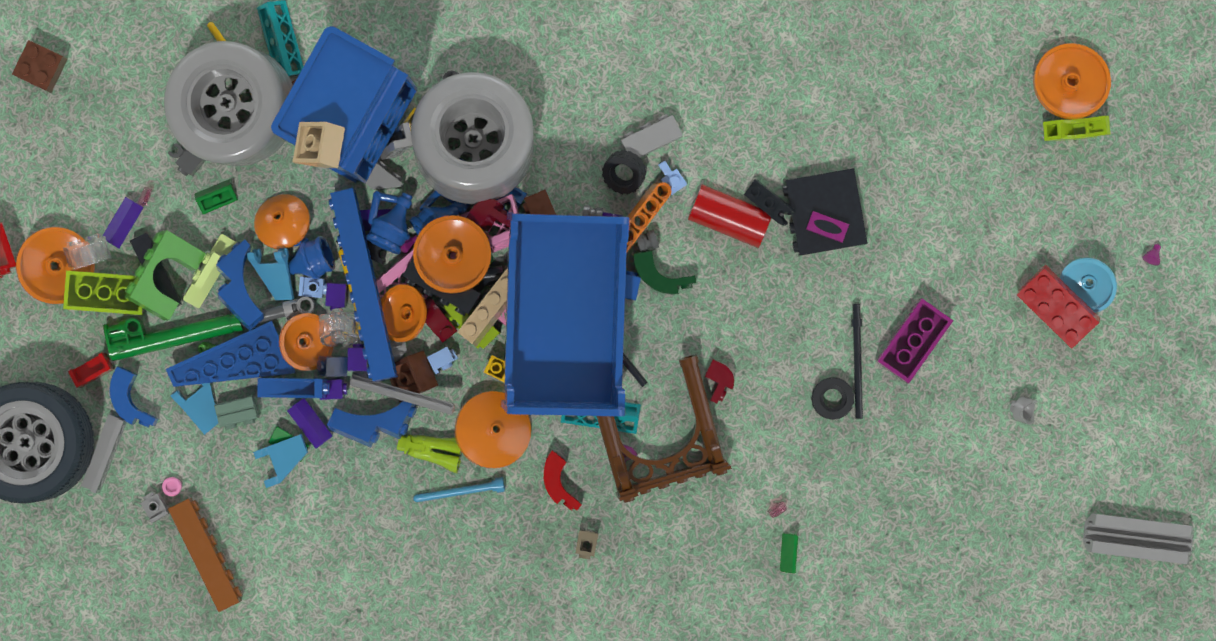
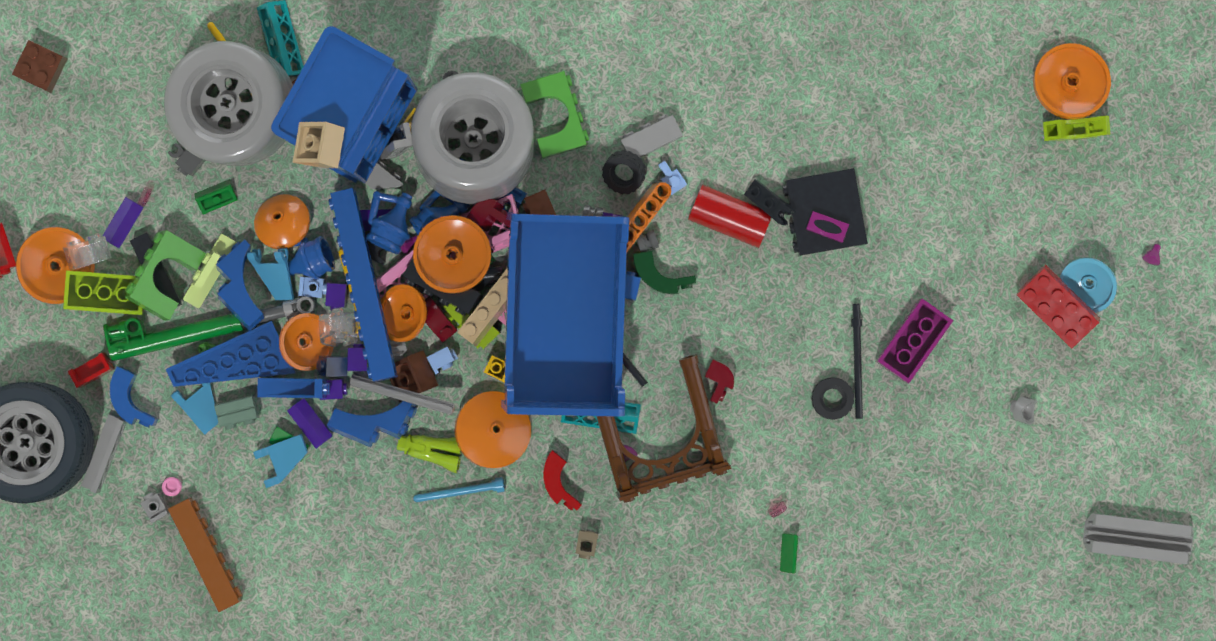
none -> bright green arch [520,71,589,159]

